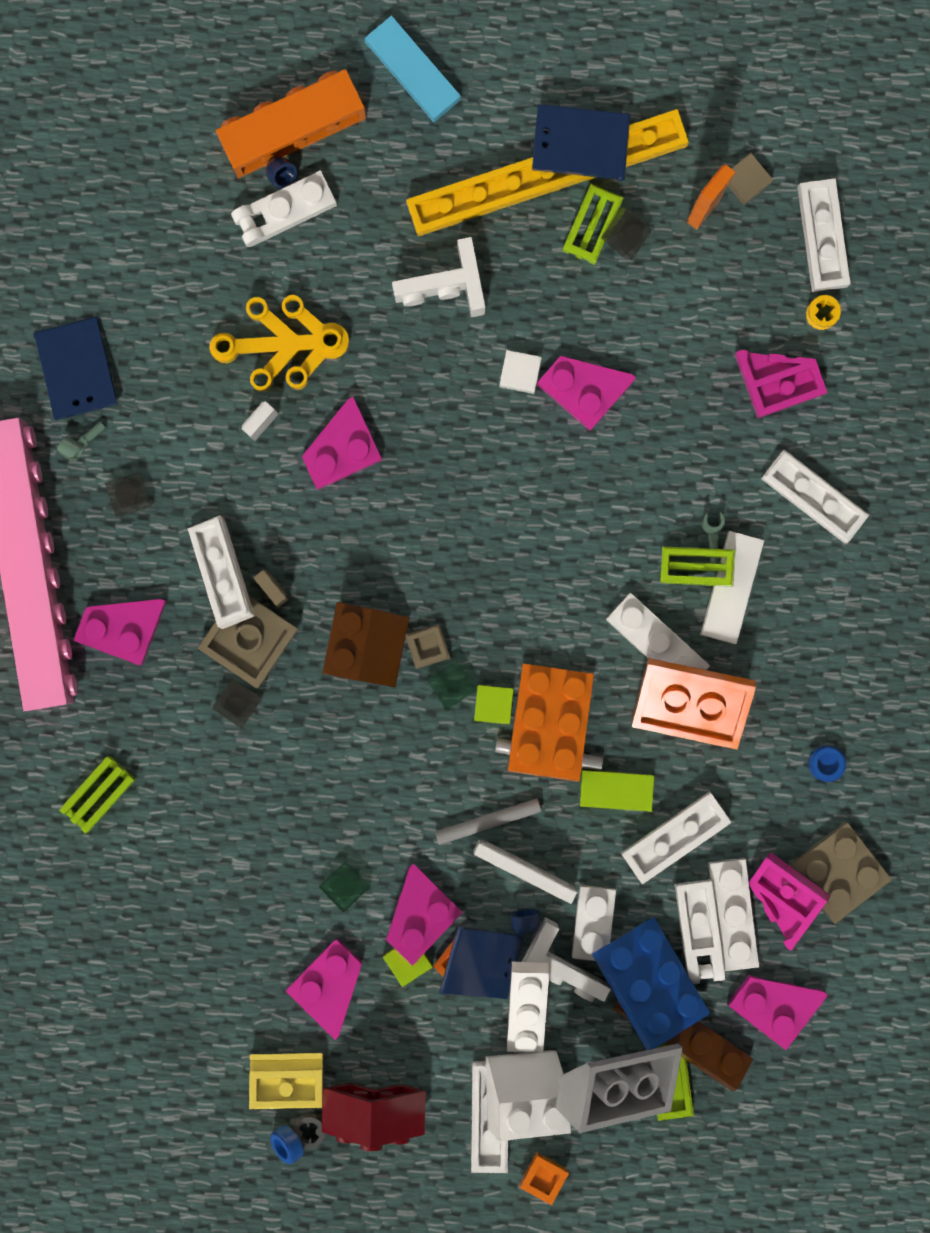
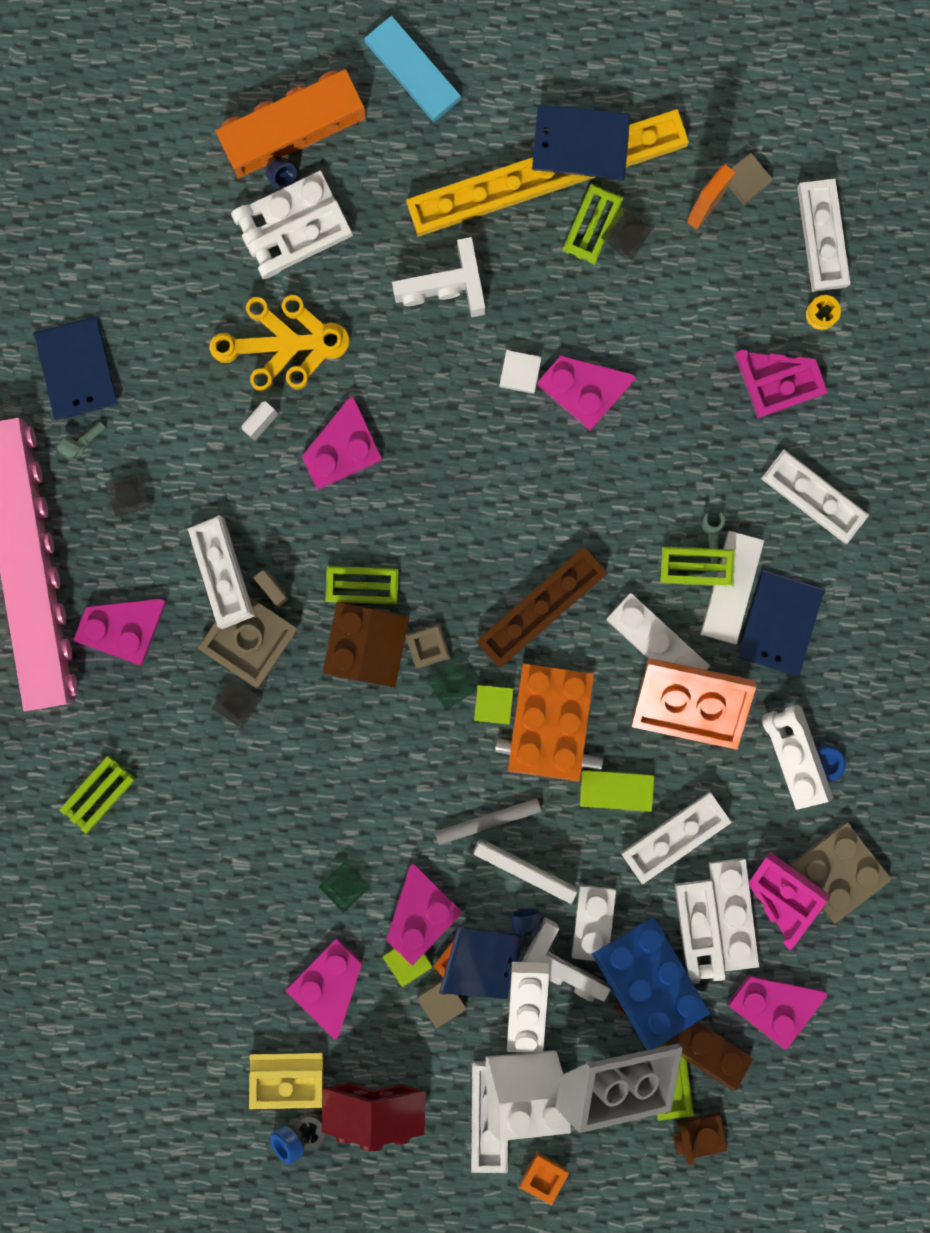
none -> white plate [247,201,353,279]
none -> lime tile [325,566,399,605]
none -> dark tan tile [417,979,467,1029]
none -> reddish brown plate [476,547,608,668]
none -> reddish brown bracket [672,1112,728,1165]
none -> dark blue container [736,569,825,677]
none -> white plate [762,705,833,810]

